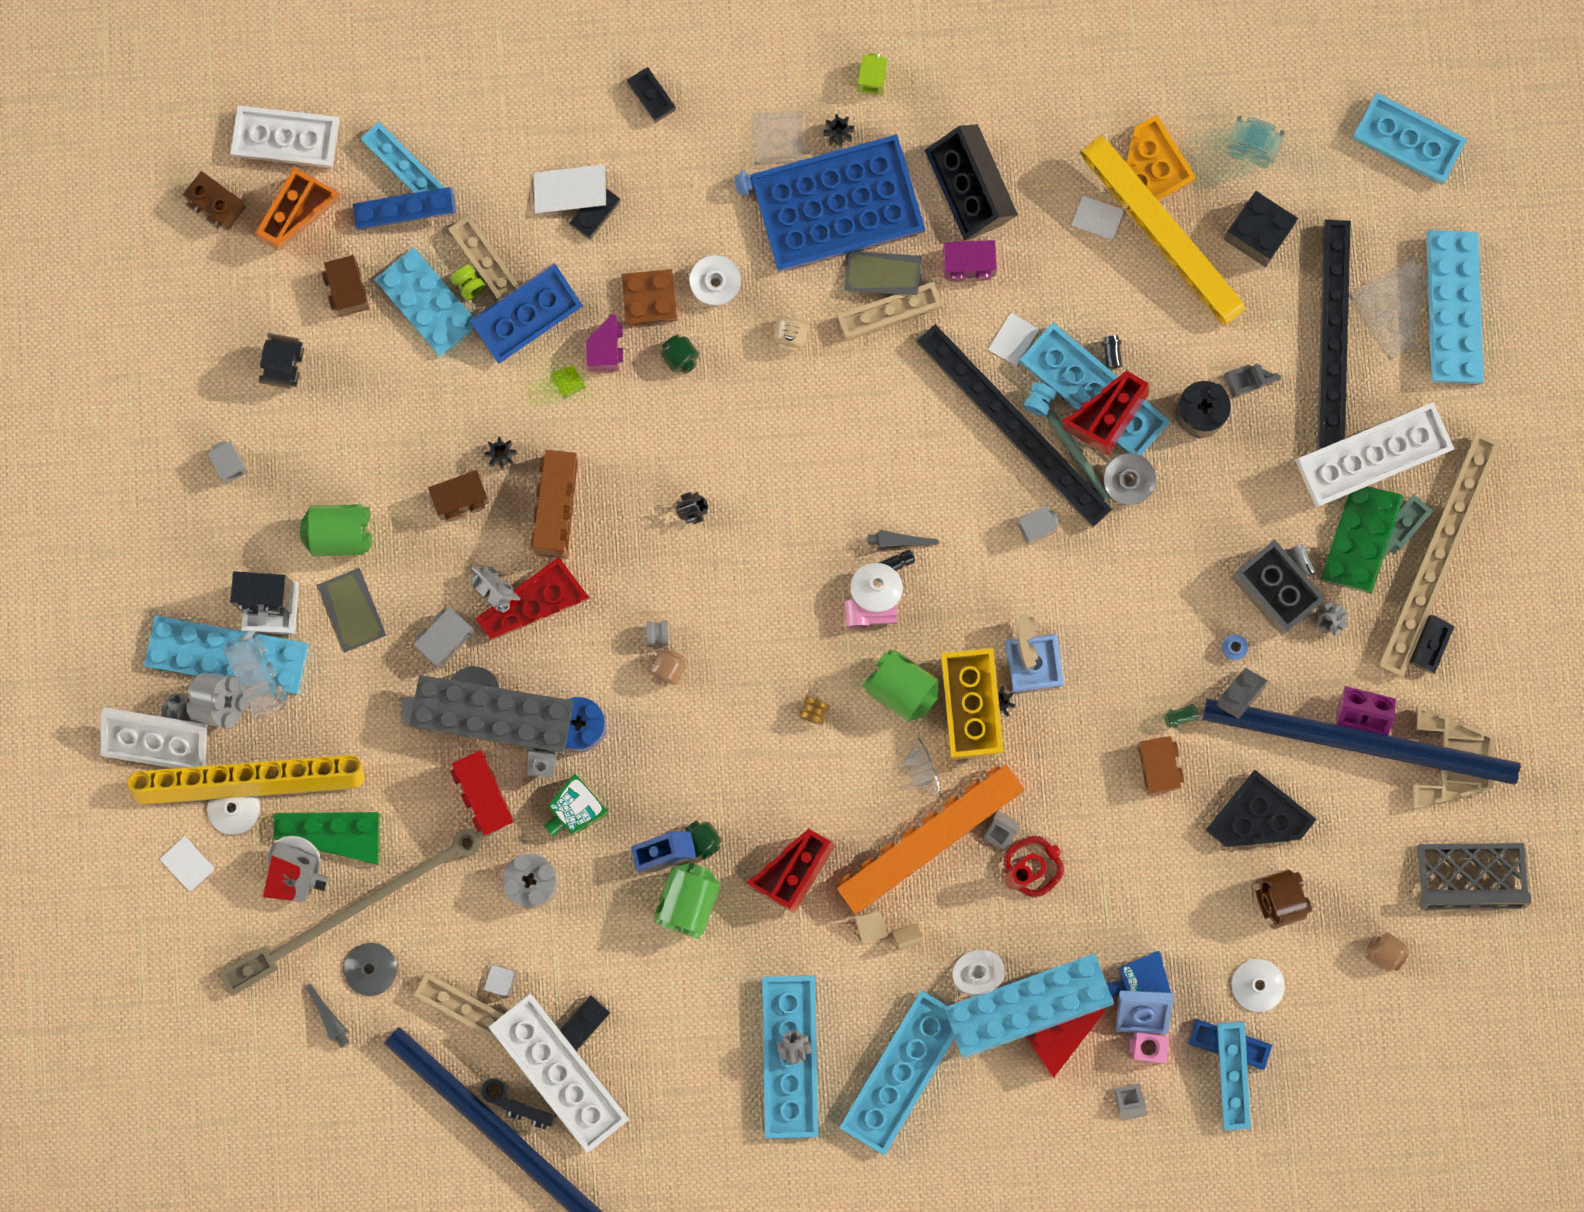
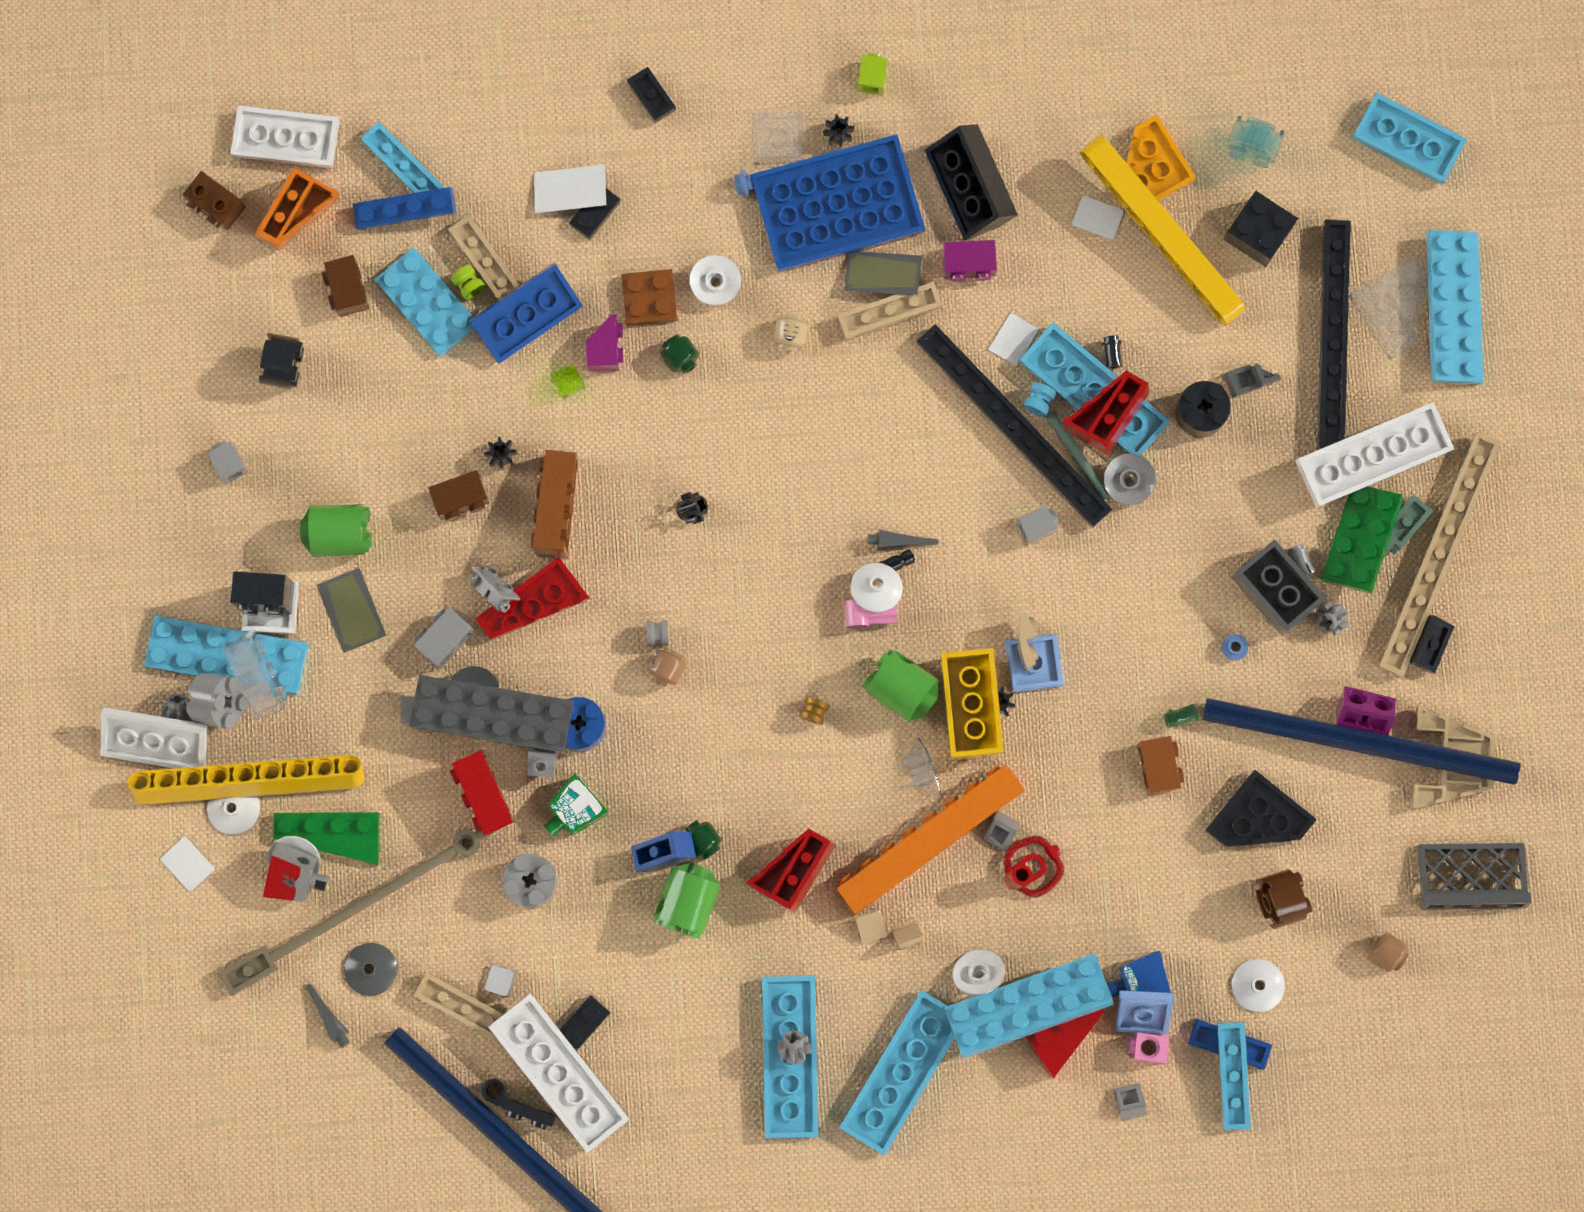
dark grey plate [1216,667,1268,719] -> none

